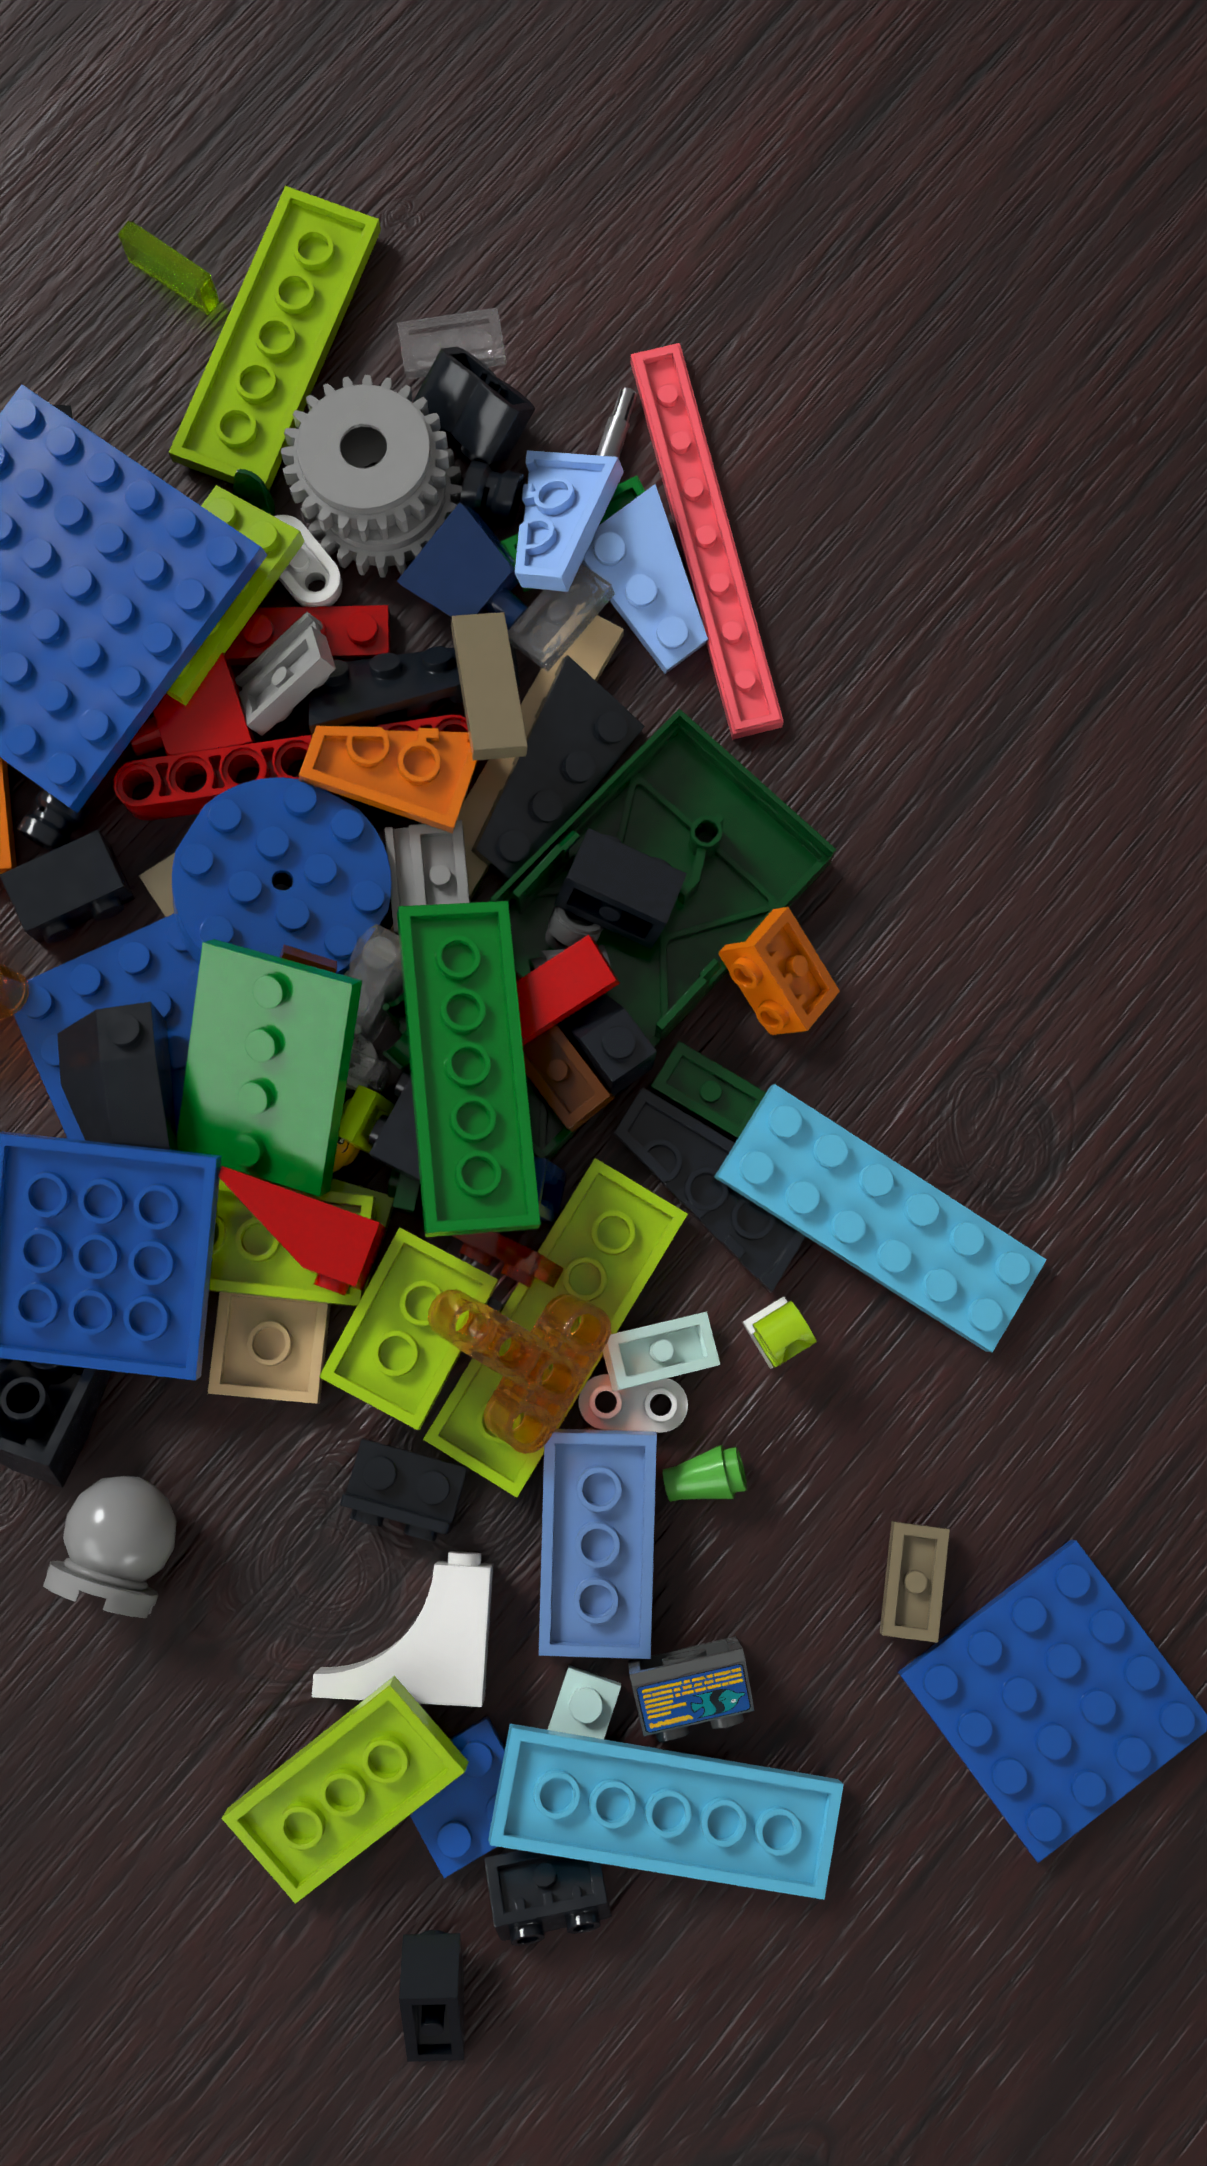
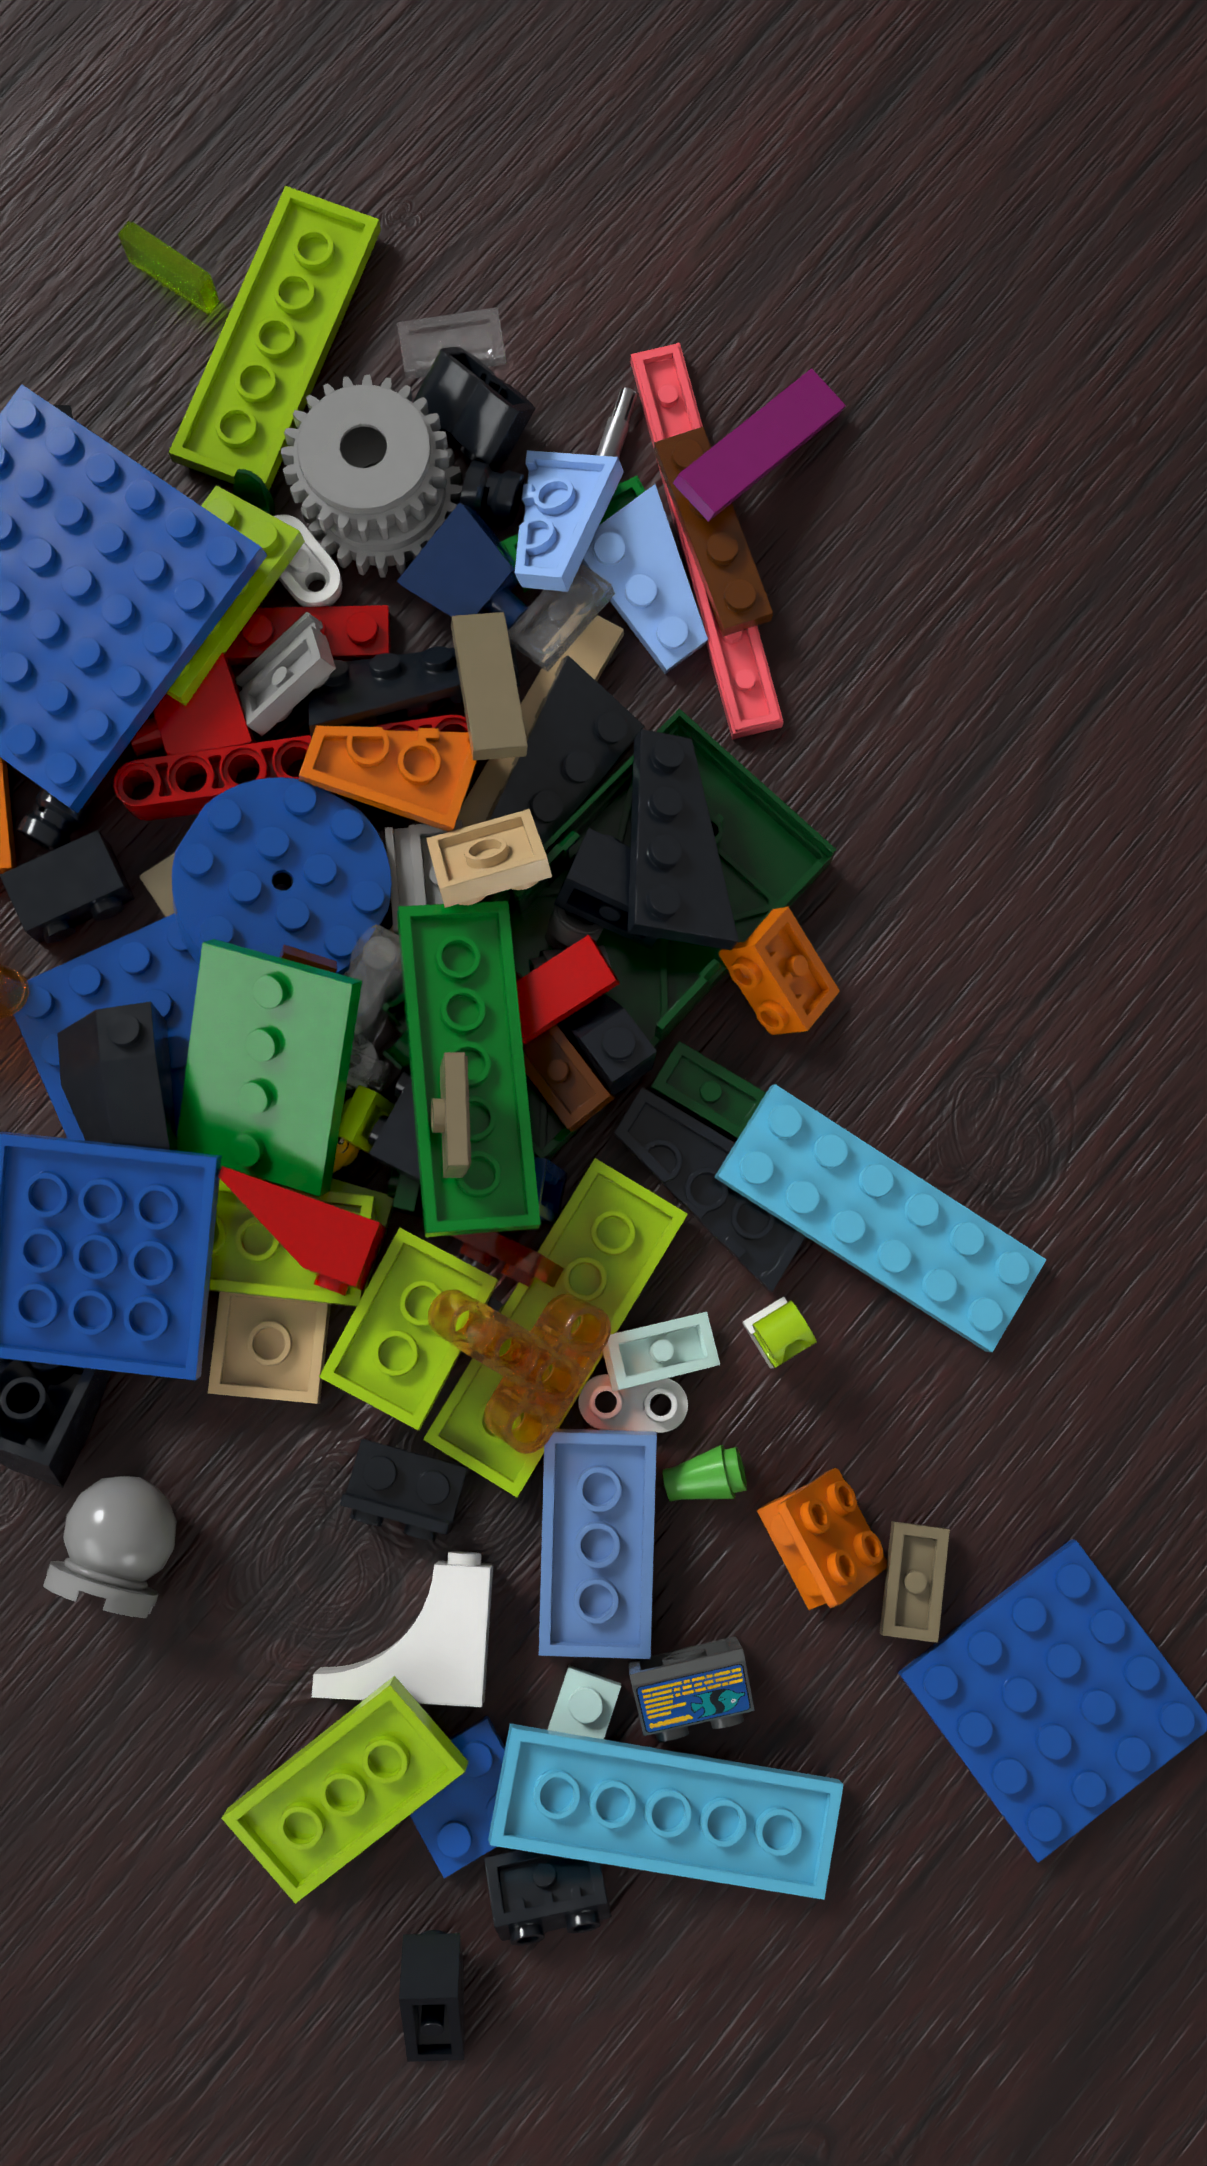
none -> tan plate [426,809,552,908]
none -> dark tan plate [431,1052,471,1178]
none -> black wing [628,729,739,950]
none -> reddish brown plate [654,427,773,637]
none -> magenta tile [673,368,846,522]
none -> orange bracket [757,1468,887,1610]

